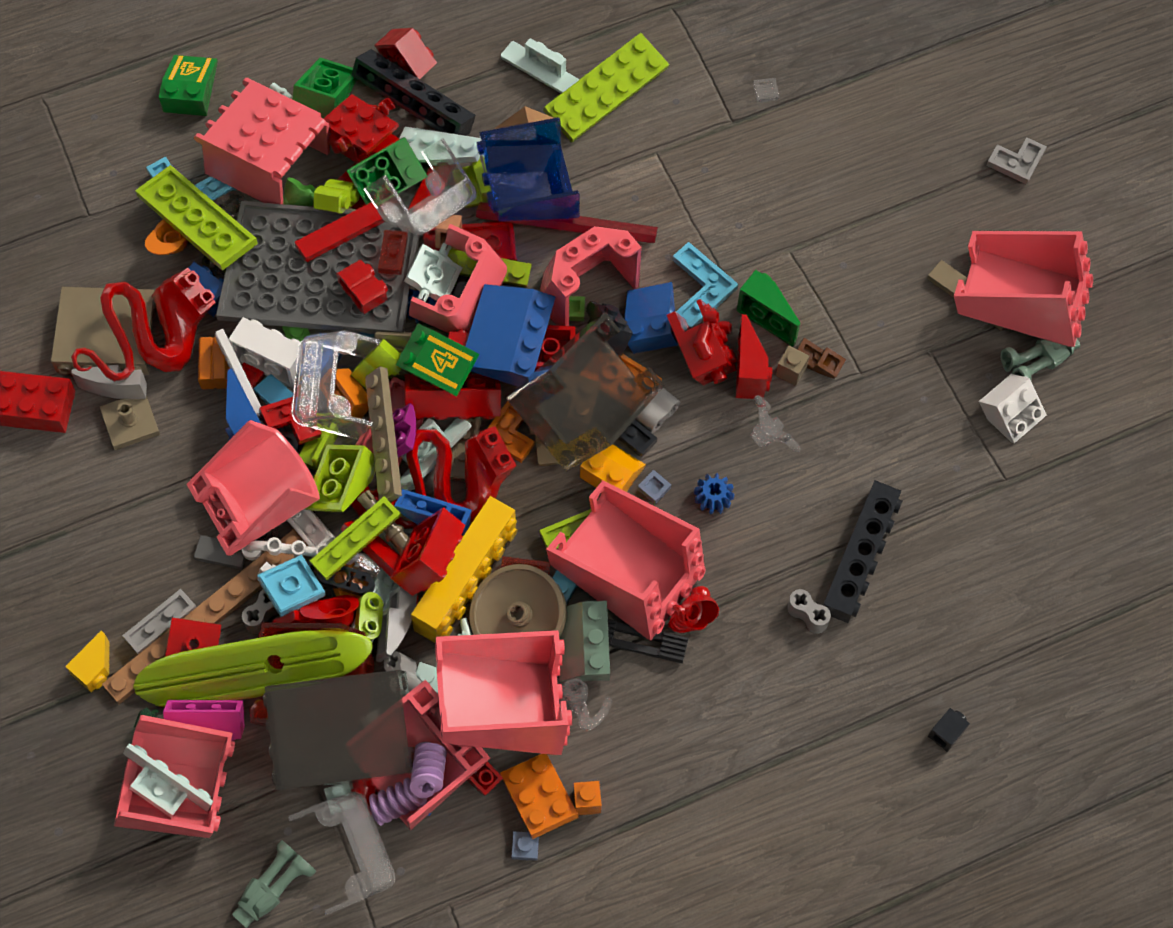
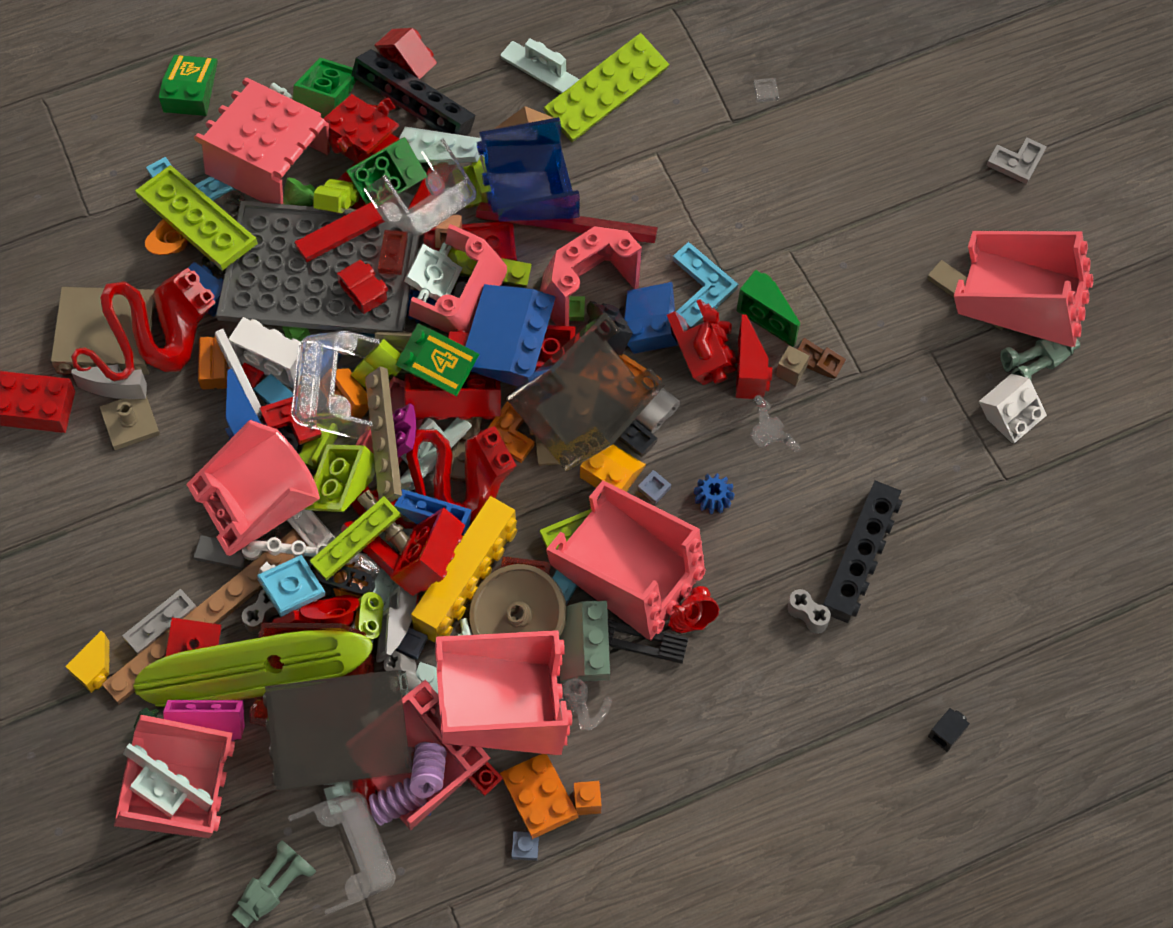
none -> sand blue plate [395,628,428,660]

